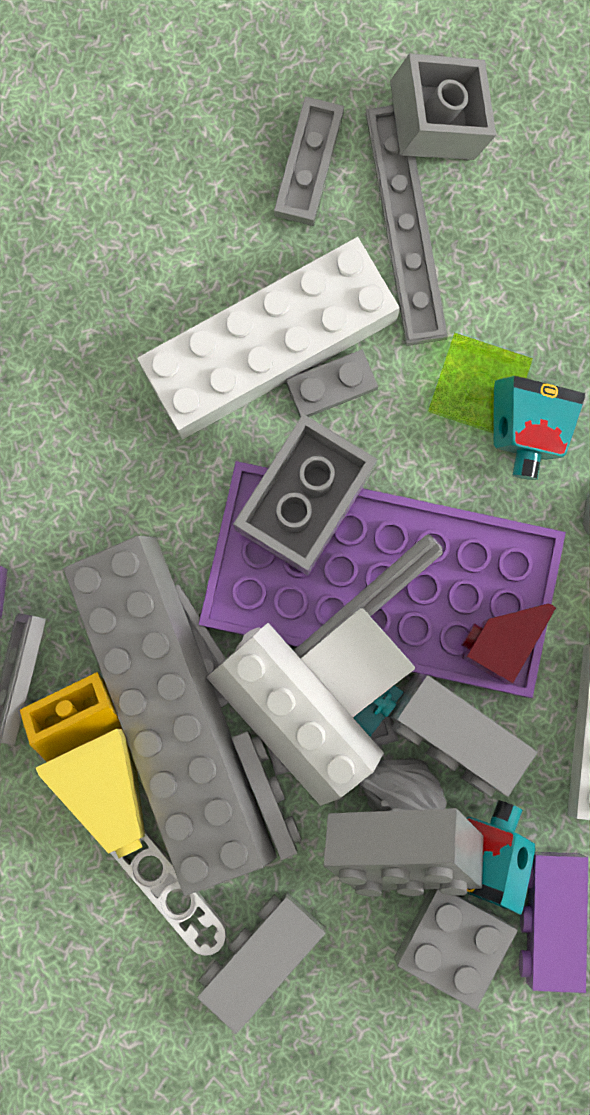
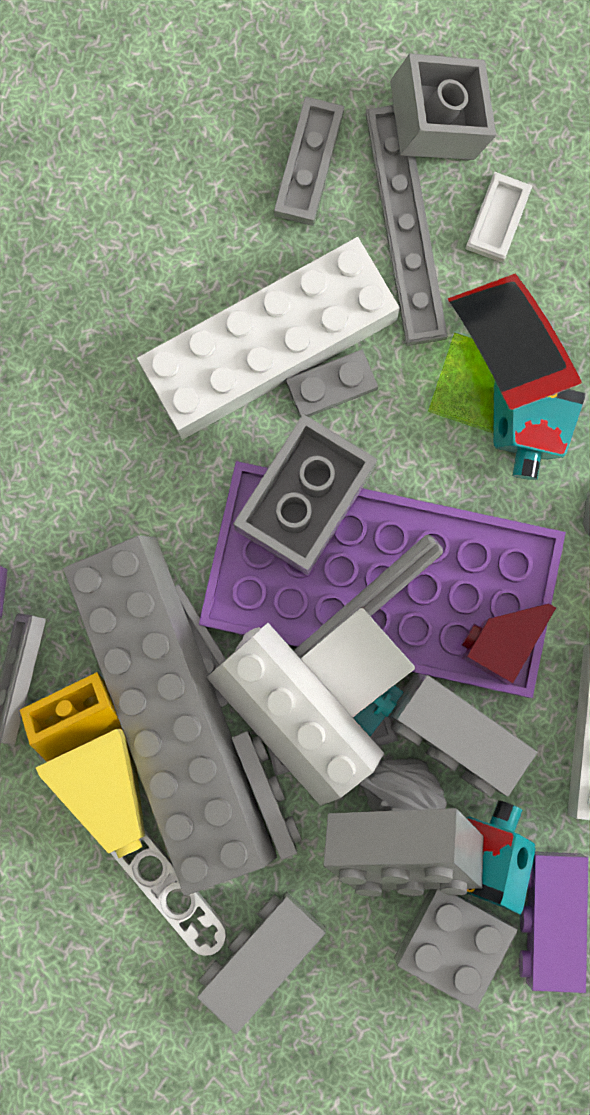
none -> black sticker [447,273,582,410]
none -> white tile [465,172,533,263]

